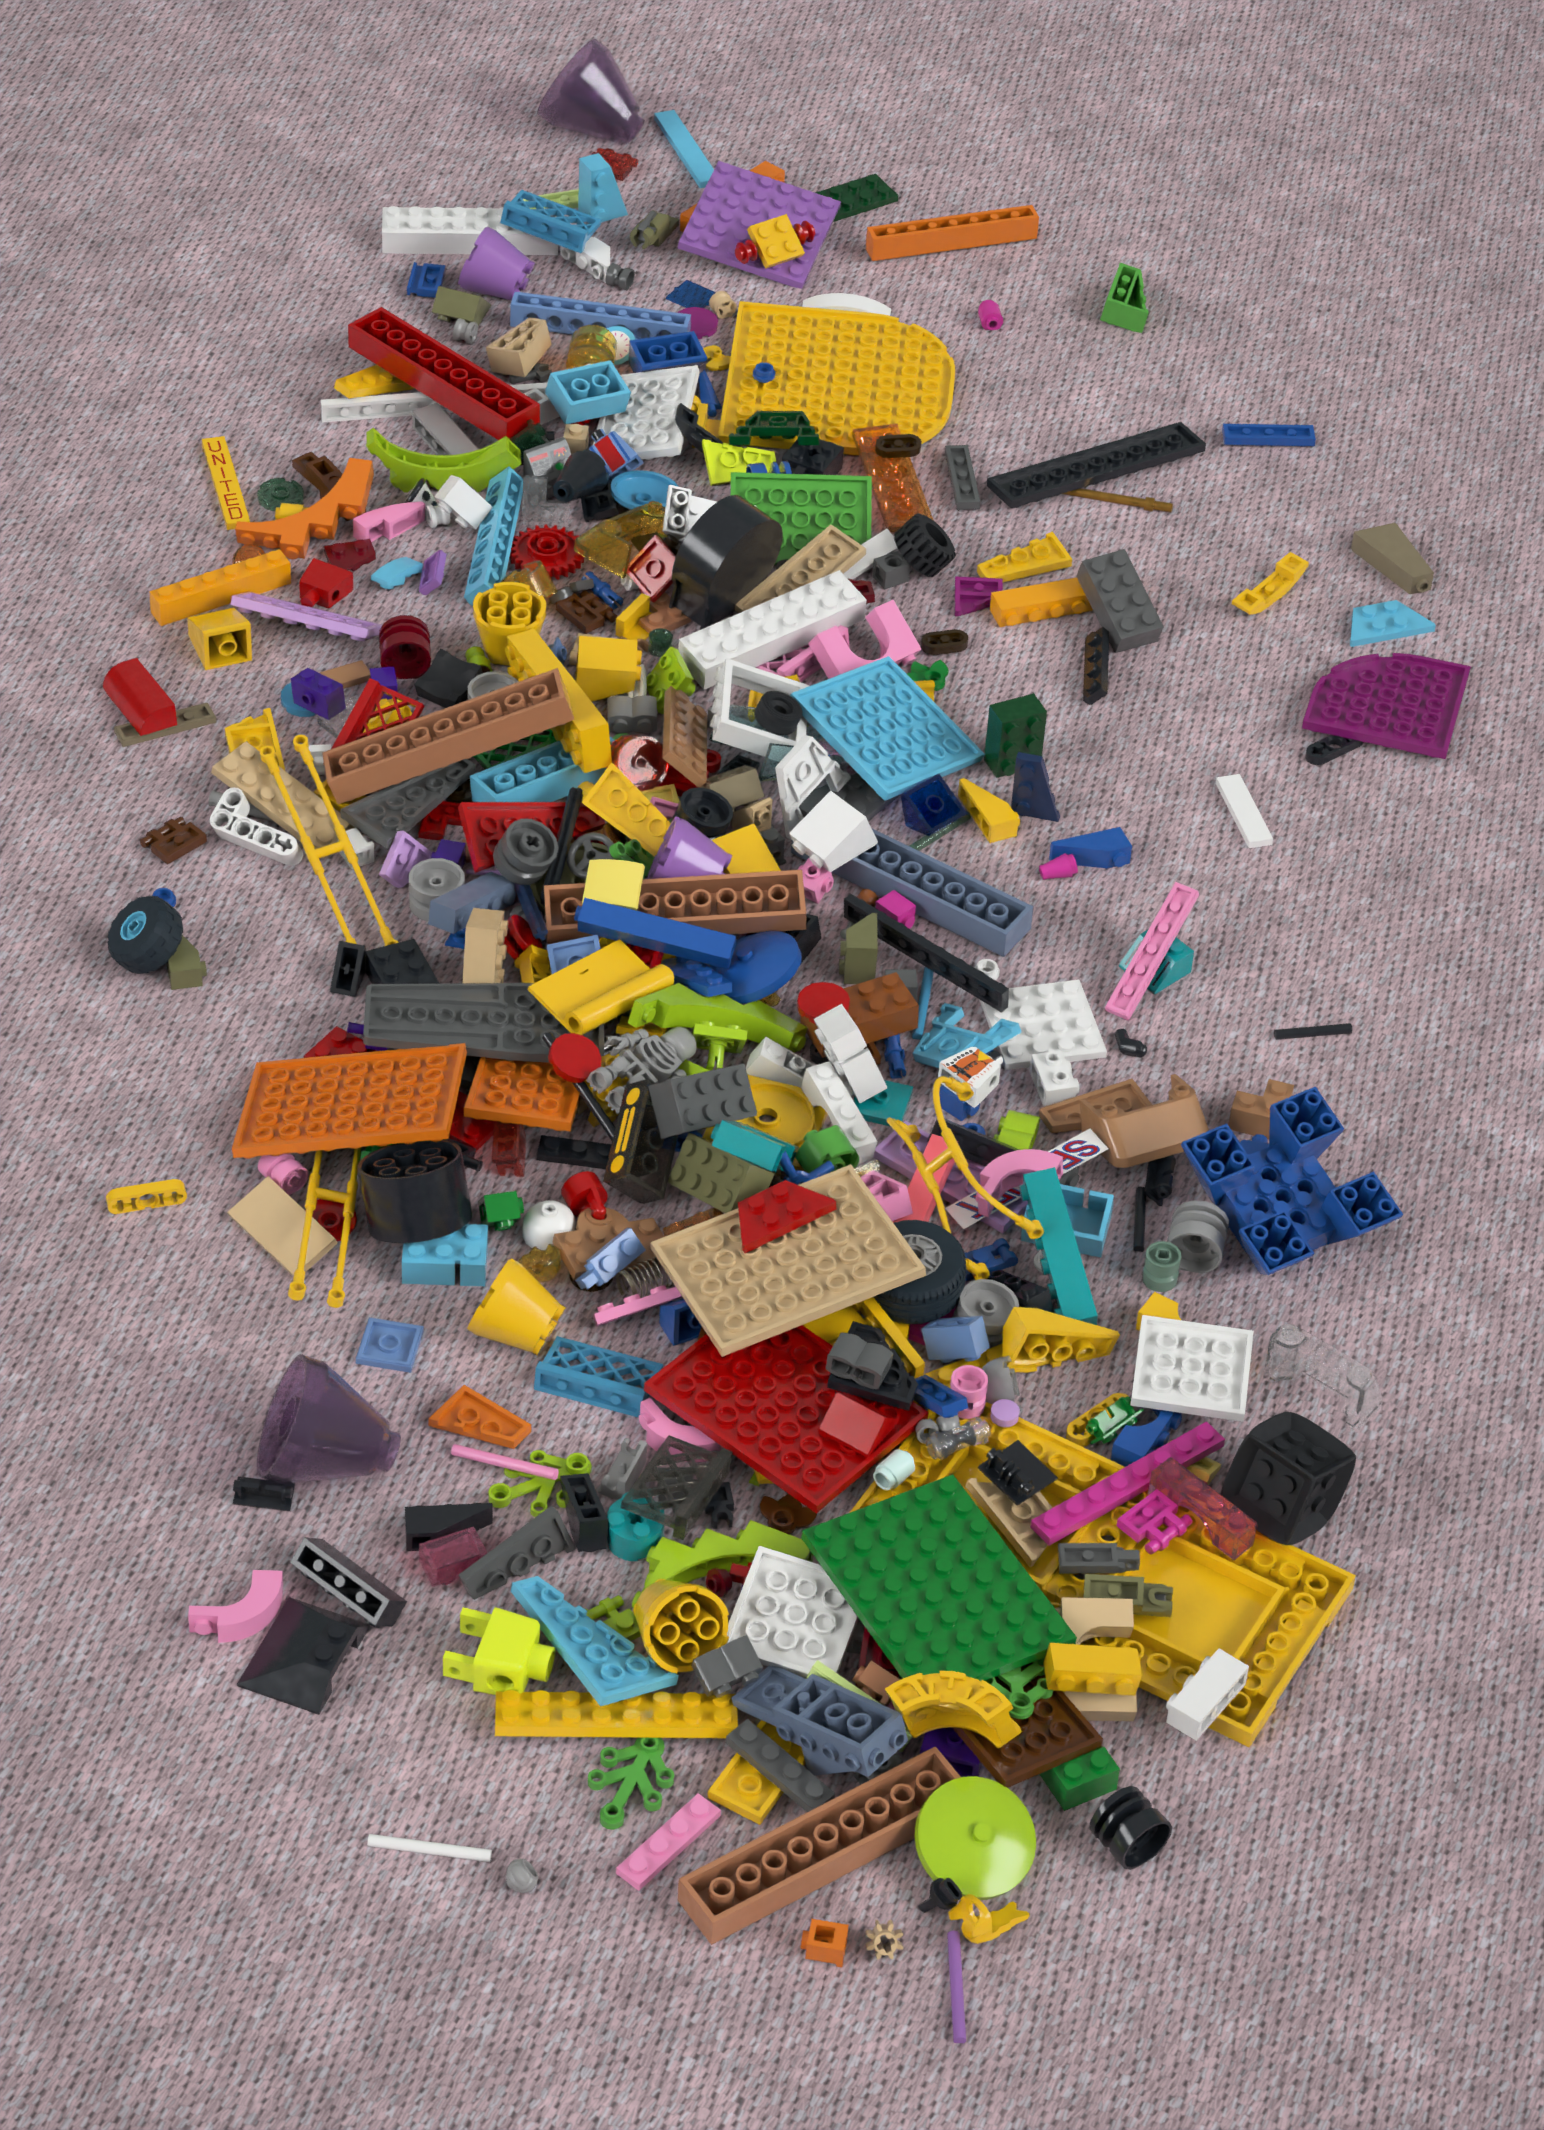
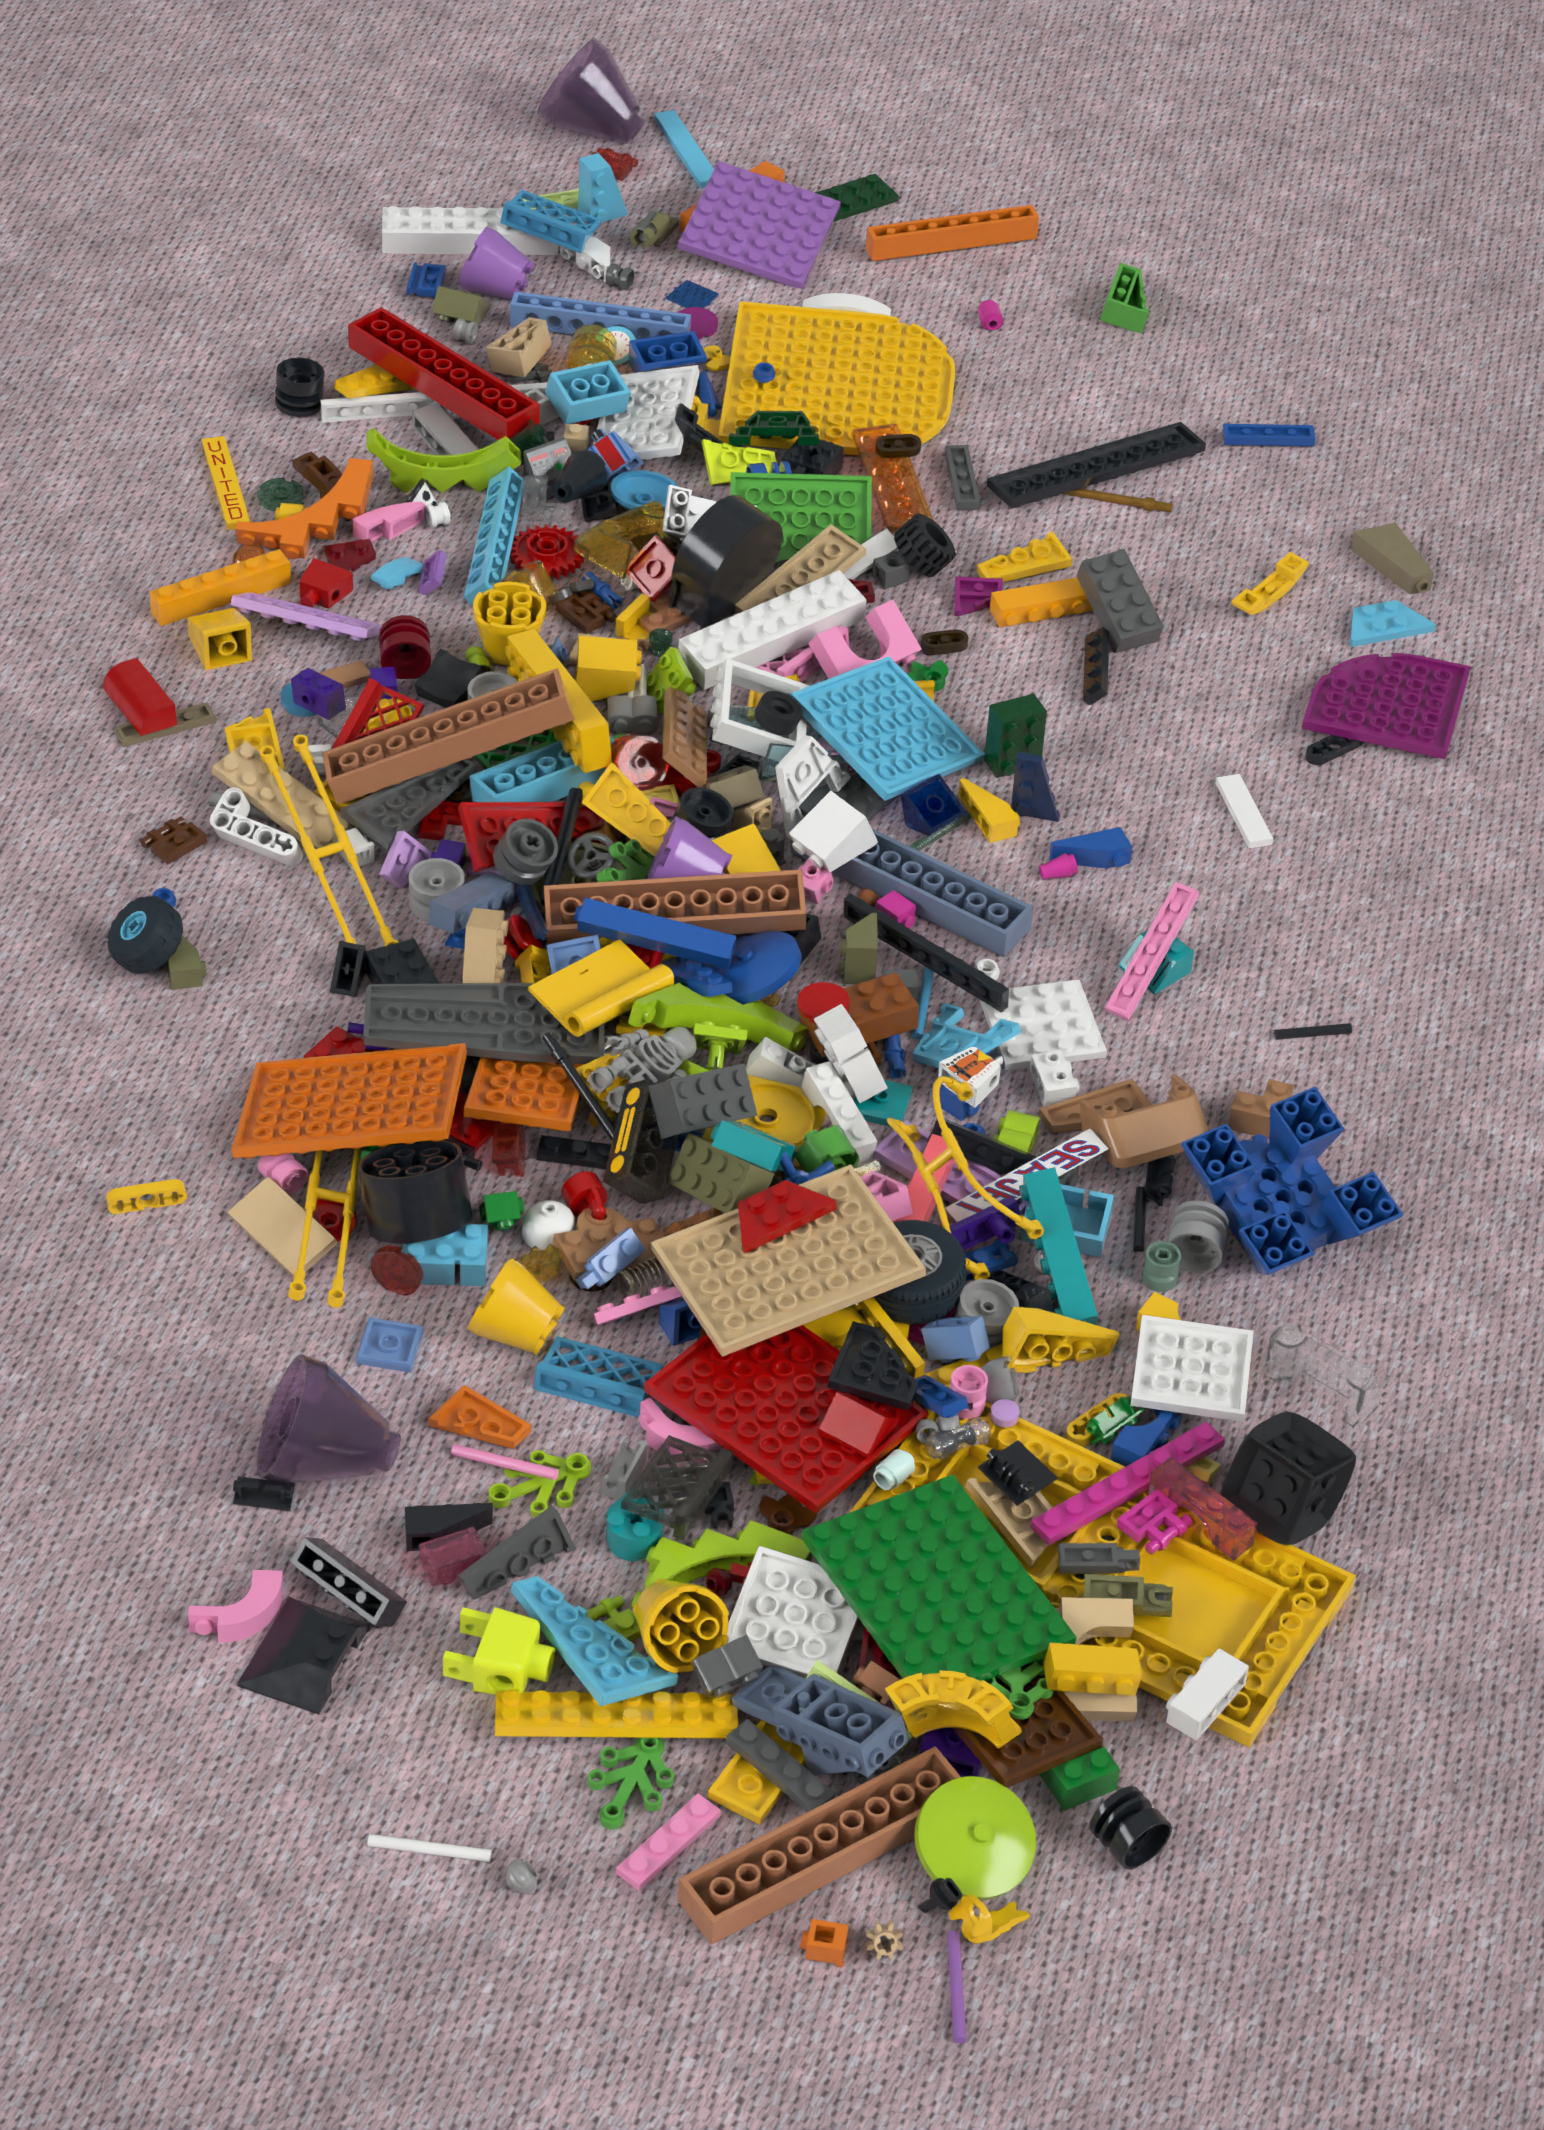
white brick [434,475,493,529] -> none
red tile [548,1033,602,1083] -> none
black slope [560,1473,608,1552] -> none
light yellow slope [582,859,645,911] -> none
tan wheel [709,291,737,319] -> none
yellow plate [735,214,815,269] -> none
dark grey brick [826,1333,893,1389] -> none
bright pink arch [976,1149,1063,1217] -> none
black arm [1115,1029,1147,1058] -> none
none -> black wheel [275,357,325,417]
none -> clear red tile [370,1245,424,1296]
none -> dark purple plate [949,1197,1021,1258]

